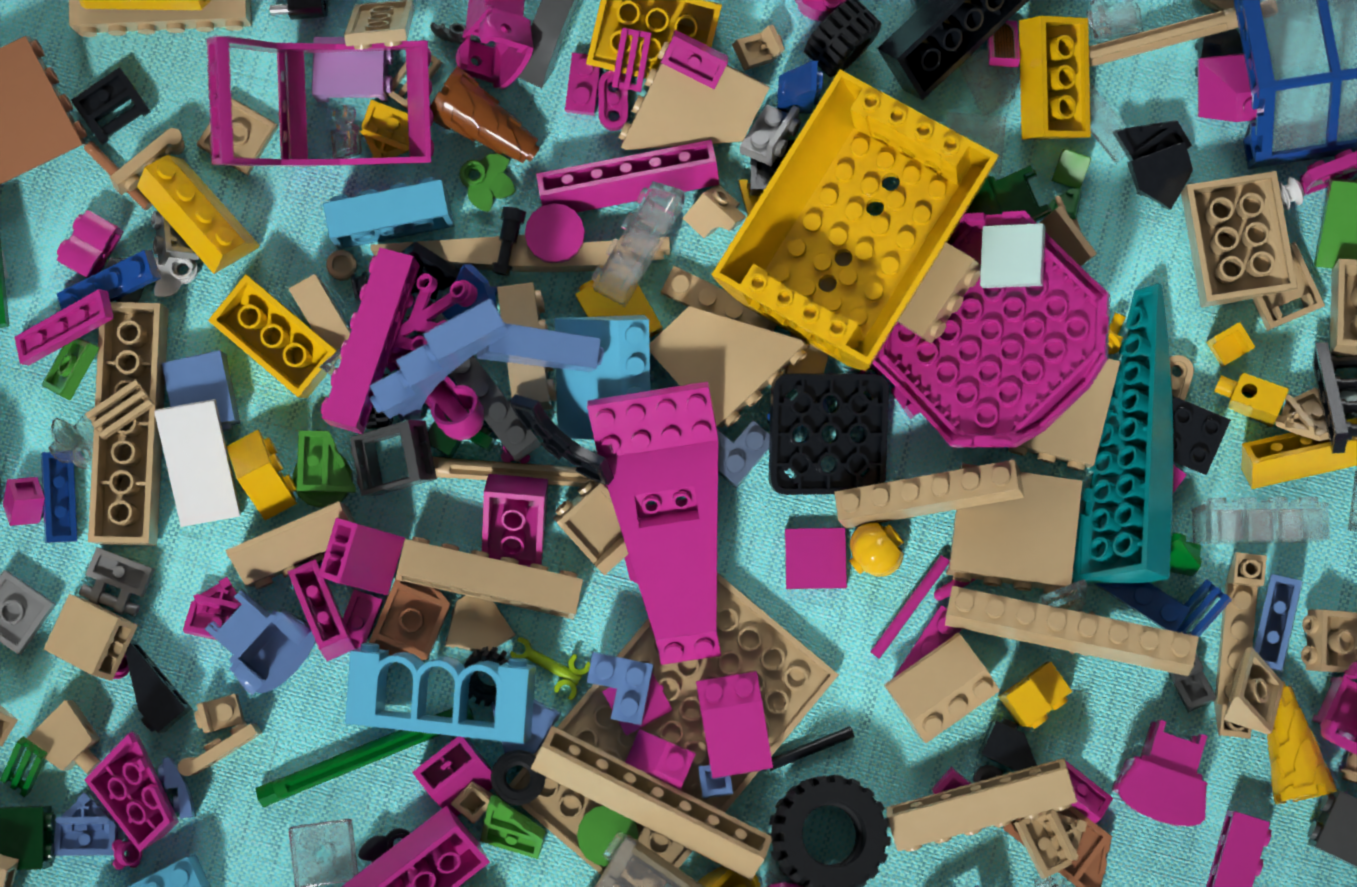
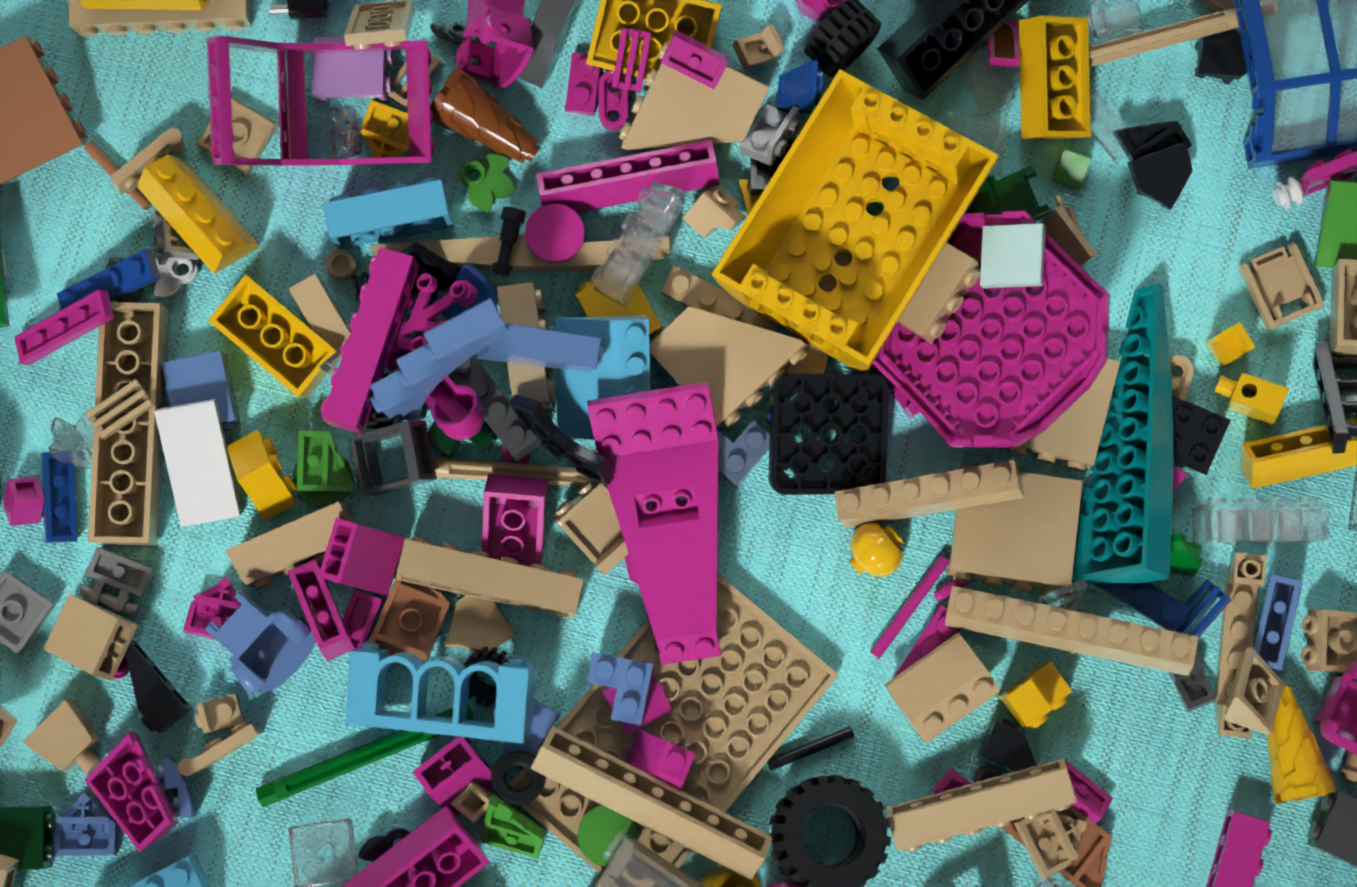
green tile [0,736,48,798] -> none
bright green tile [42,338,99,401] -> none
dark pink brick [57,210,123,279] -> none
black plate [71,67,151,145] -> none
dark pink plate [112,839,142,870] -> none
lime bar [510,637,591,700] -> none
dark pink slope [696,671,773,779] -> none
medium blue plate [698,765,733,799] -> none
dark pink tile [785,528,847,589] -> none
green tile [1049,188,1082,220] -> none
yellow plate [1108,312,1126,354] -> none
dark pink piece [1112,720,1208,827] -> none
tan slope [1181,171,1297,308] -> none
dark pink slope [1198,53,1257,122] -> none
tan slope [1275,387,1329,441] -> none

